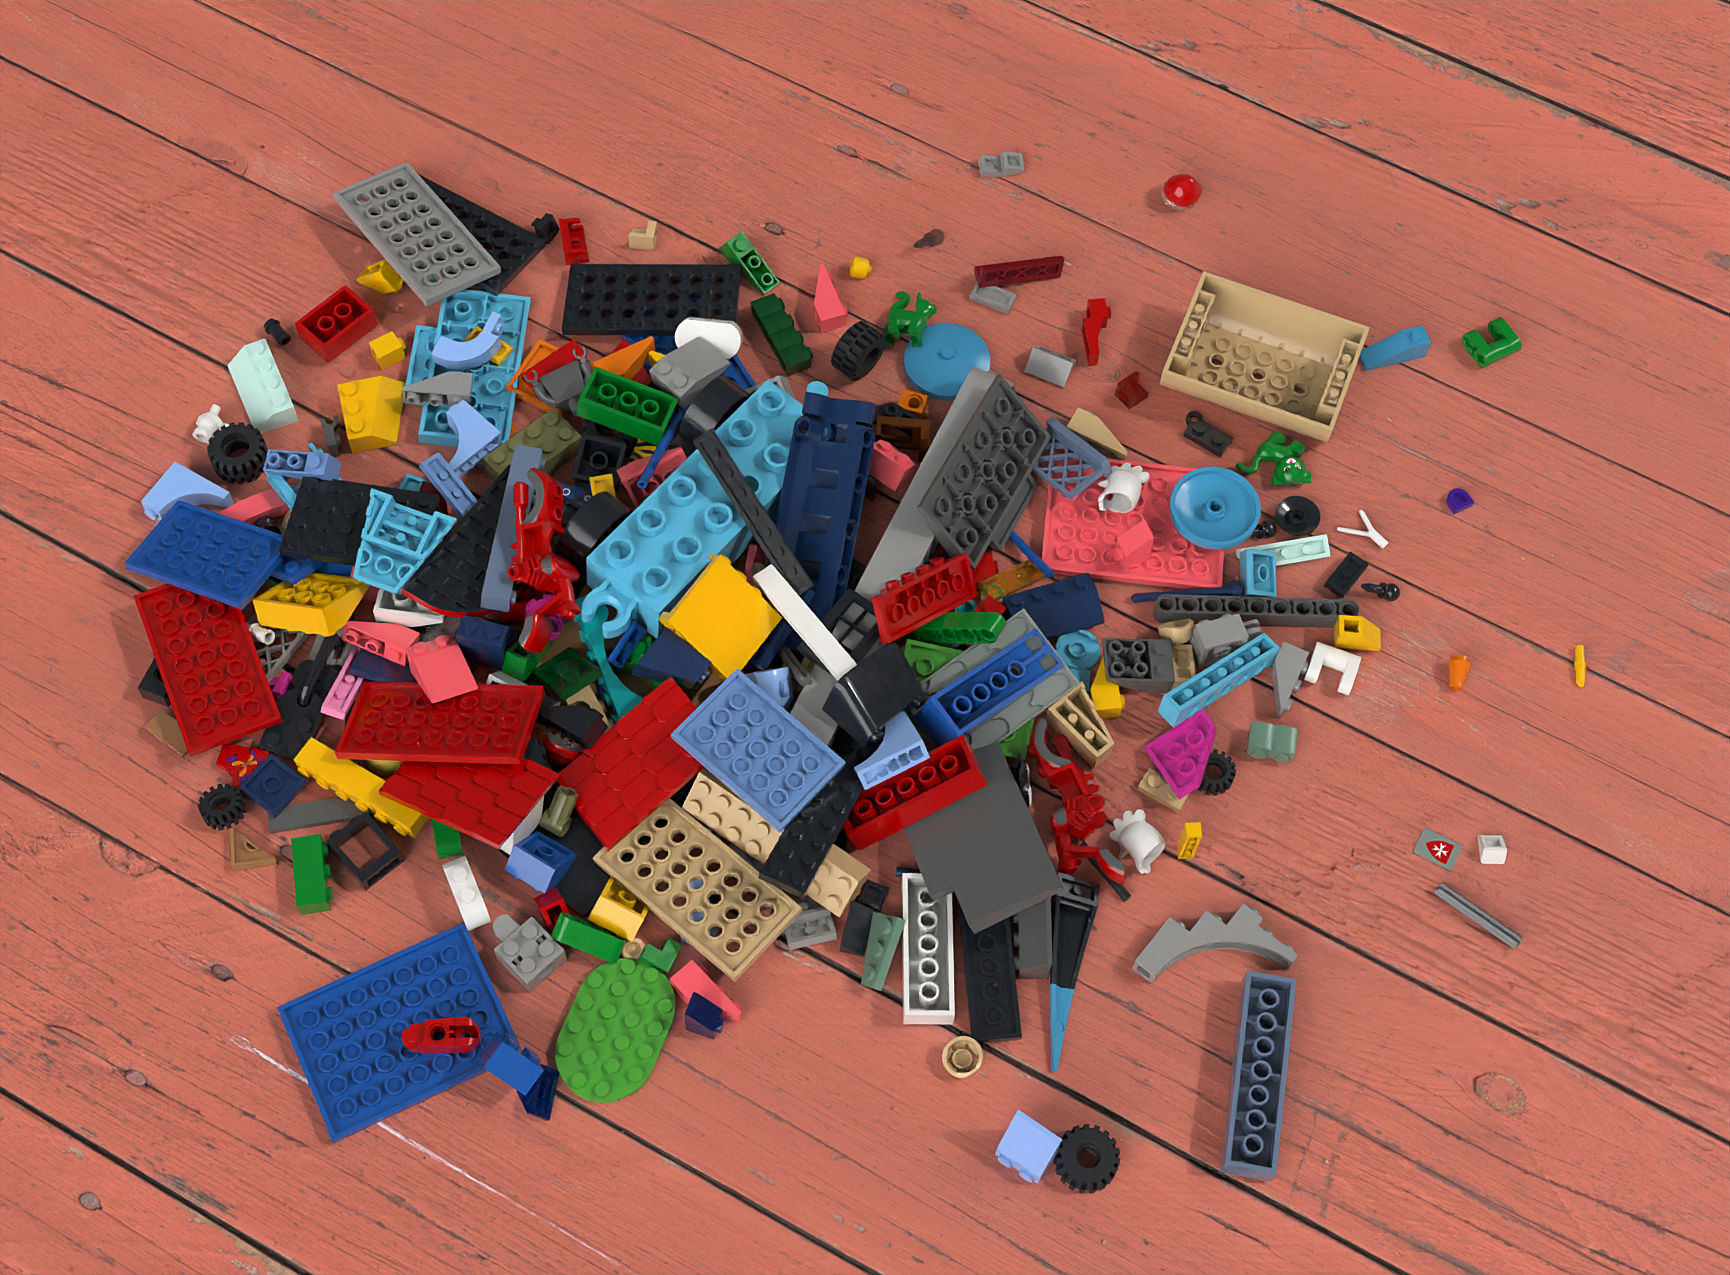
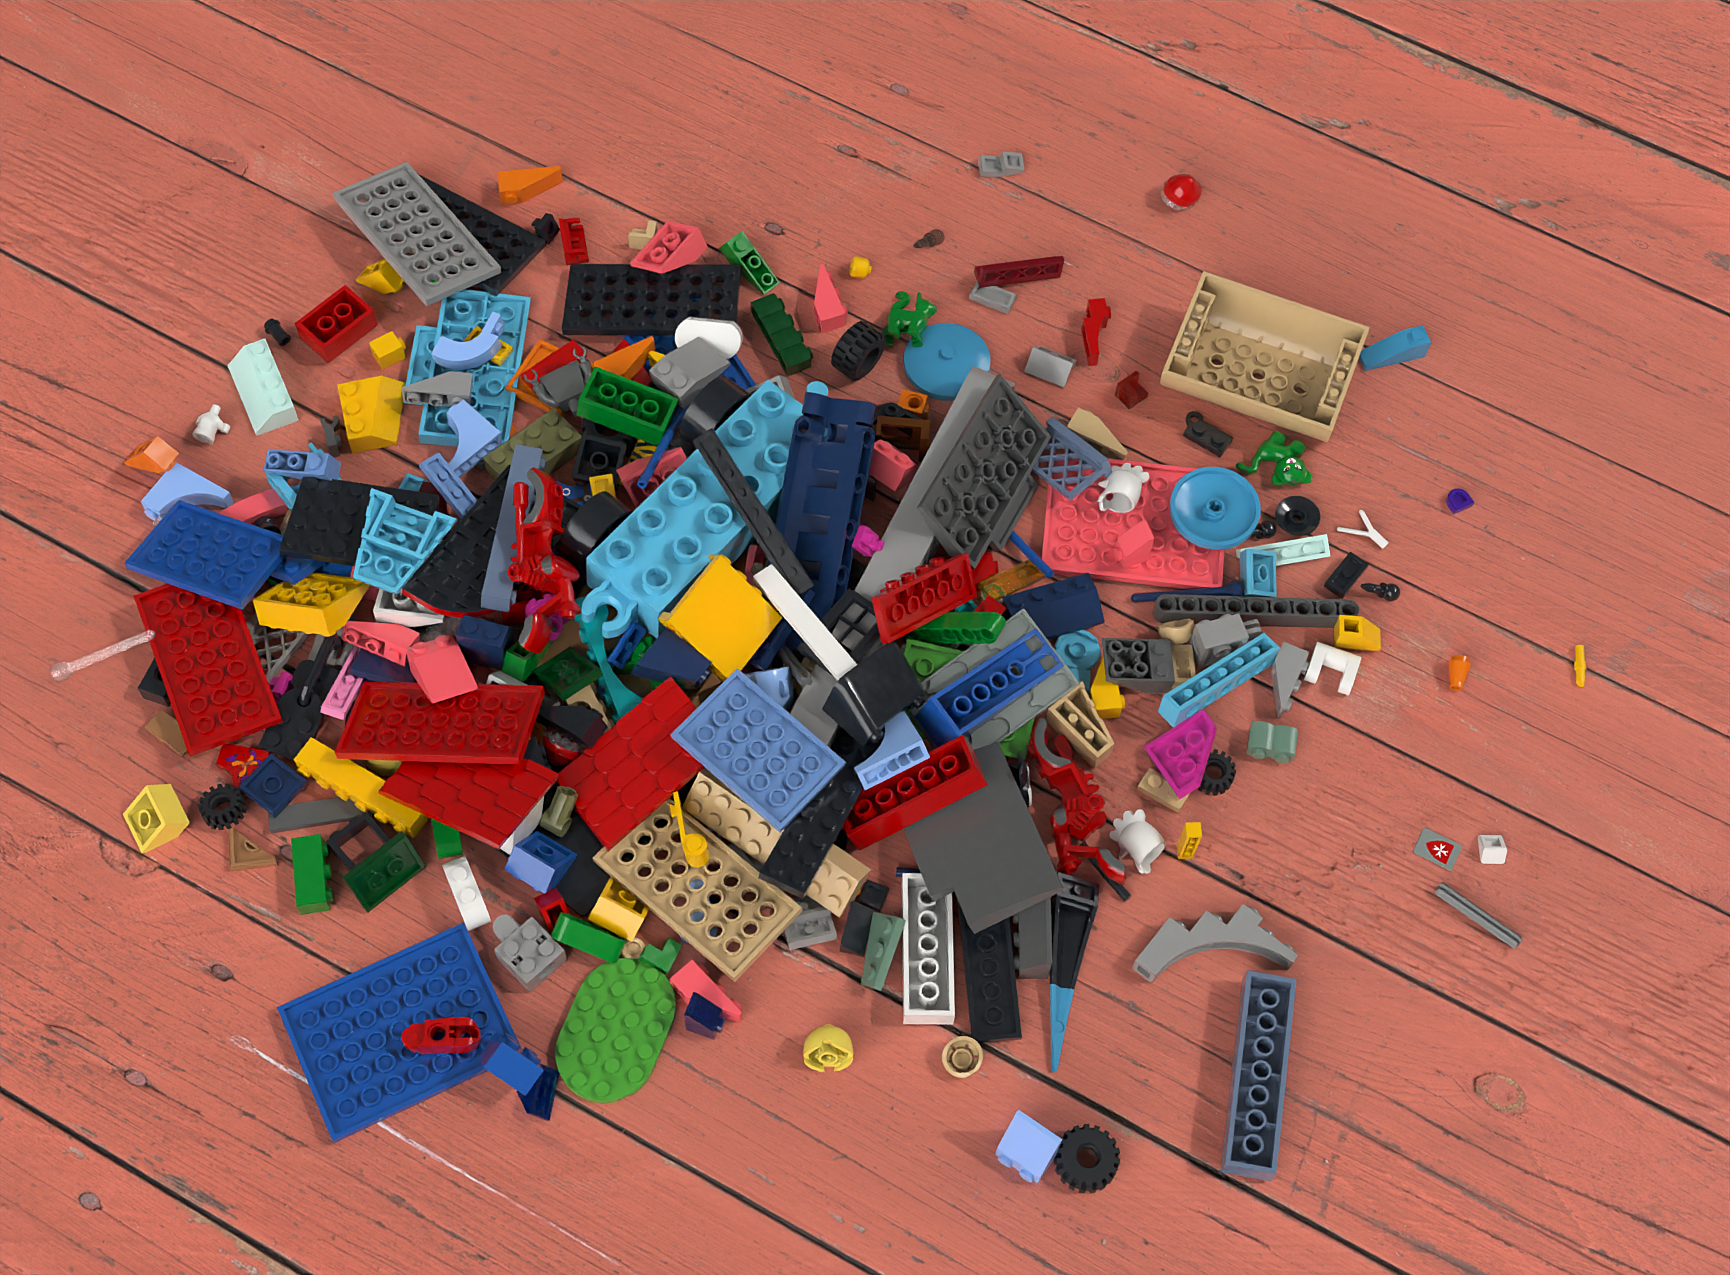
black tyre [207,422,268,484] -> none
white pin [248,623,275,645] -> none
green connector [1462,317,1521,368] -> none
none -> clear piece [50,630,155,682]
none -> orange slope [123,436,179,474]
none -> light yellow slope [123,784,190,853]
none -> dark green tile [342,831,426,913]
none -> orange slope [498,166,563,205]
none -> coral slope [630,221,708,274]
none -> yellow door [669,791,710,868]
none -> light yellow cylinder [803,1024,853,1072]
none -> dark pink tile [852,525,885,557]

